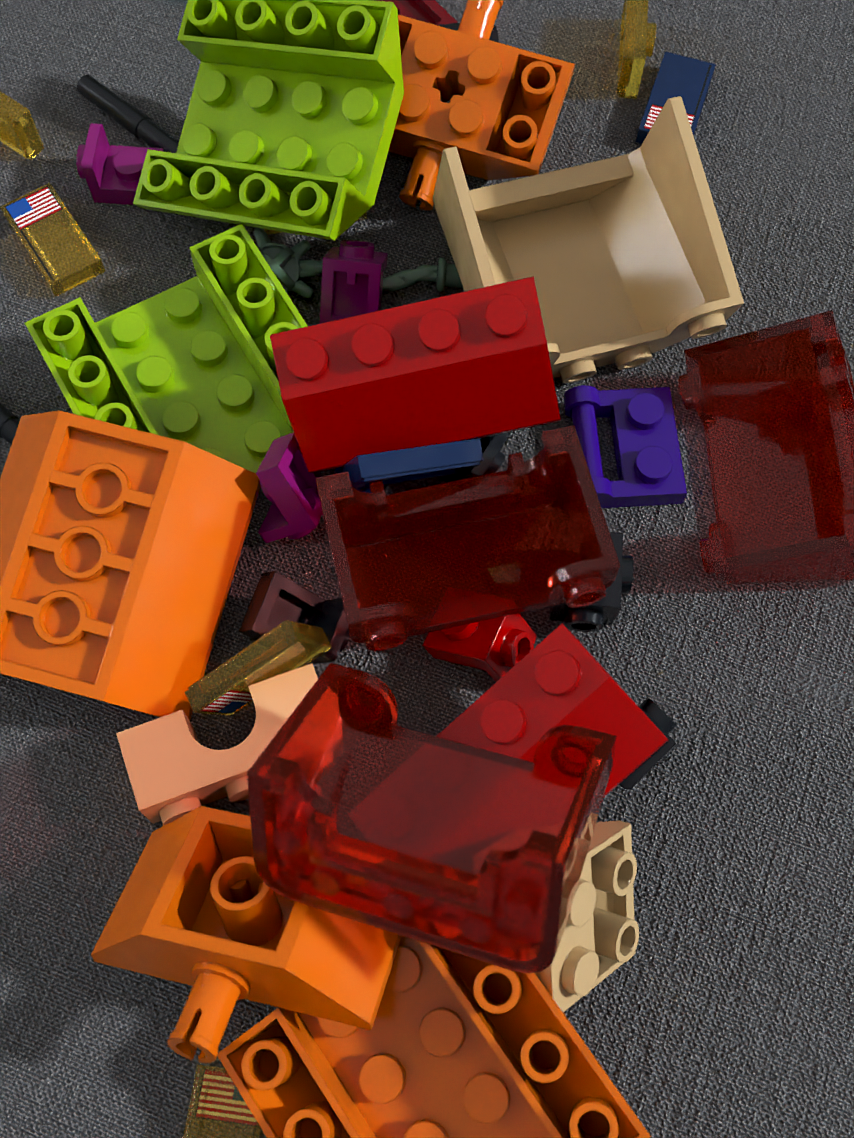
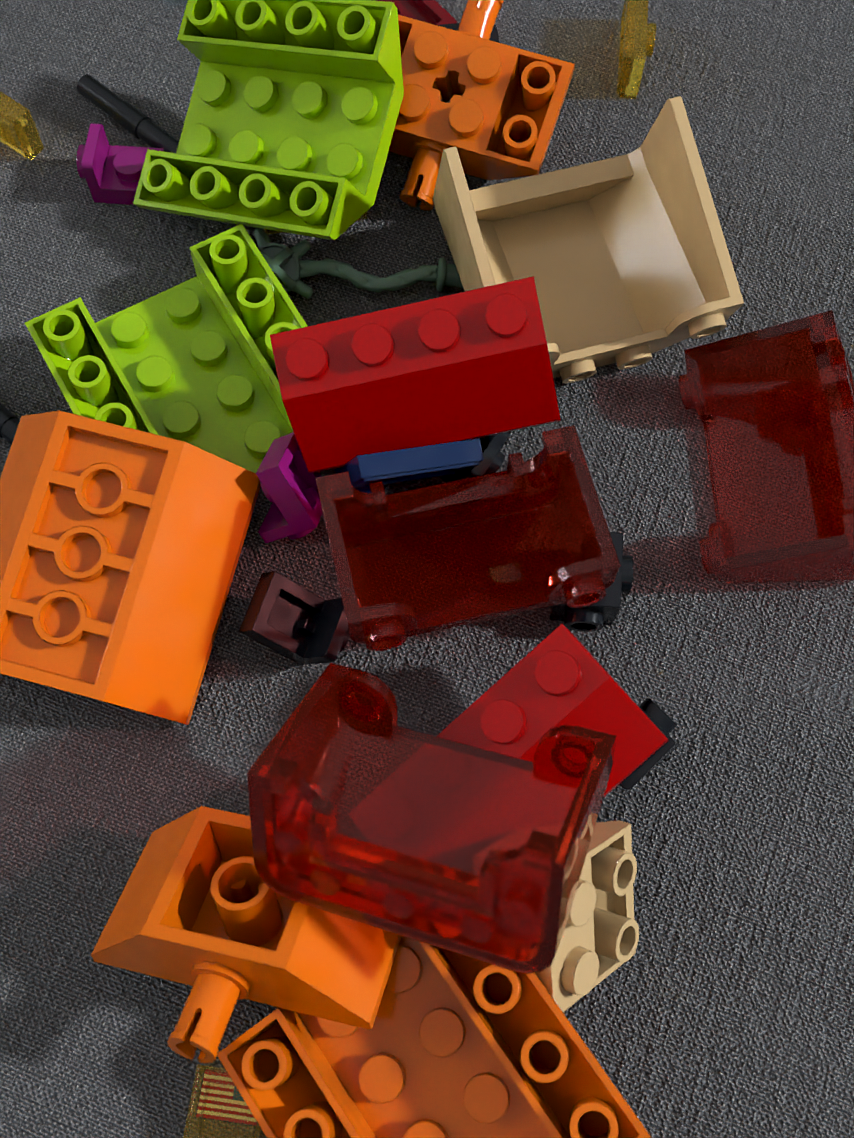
clear yellow tile [0,183,106,297] -> none
light nougat arch [116,663,343,826] -> none
clear yellow tile [185,620,332,716] -> none
magenta bracket [319,240,388,324] -> none
red bracket [422,591,536,682] -> none
dark purple plate [563,385,687,509] -> none
dark blue tile [636,51,716,144] -> none

